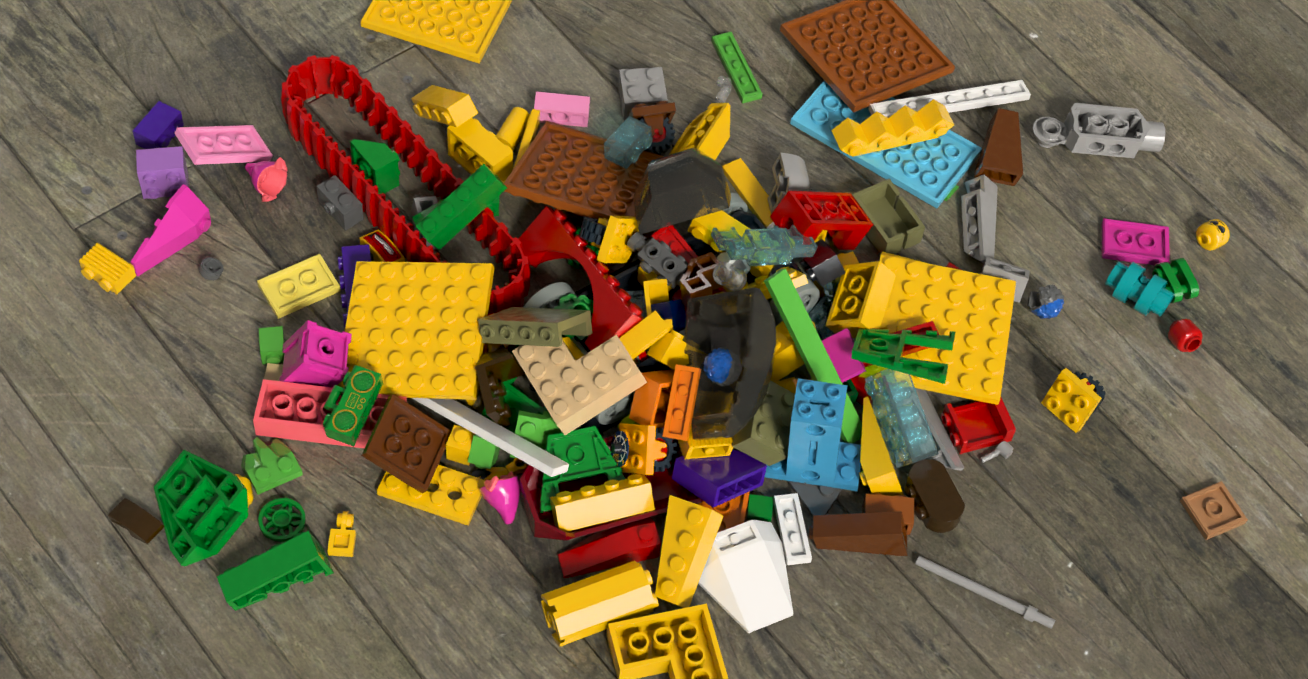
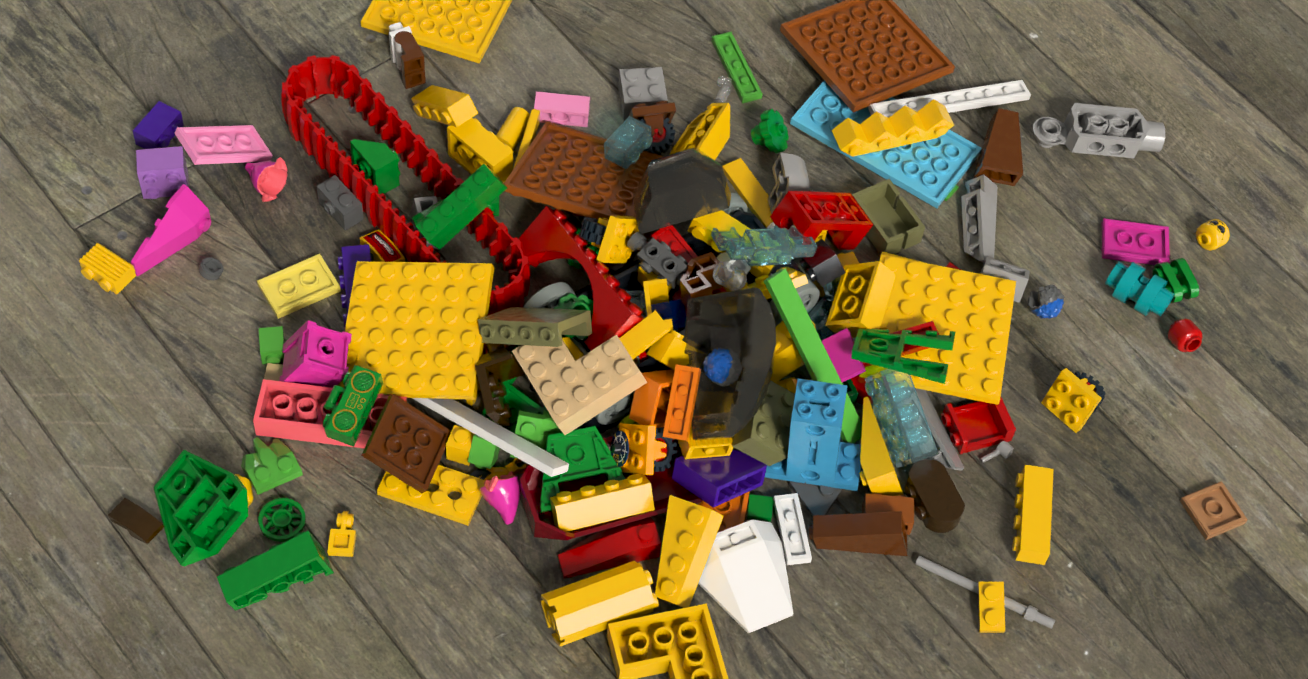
none -> reddish brown hips [389,22,426,89]
none -> green plant [751,109,789,154]
none -> yellow plate [978,581,1005,633]
none -> yellow brick [1012,465,1054,565]

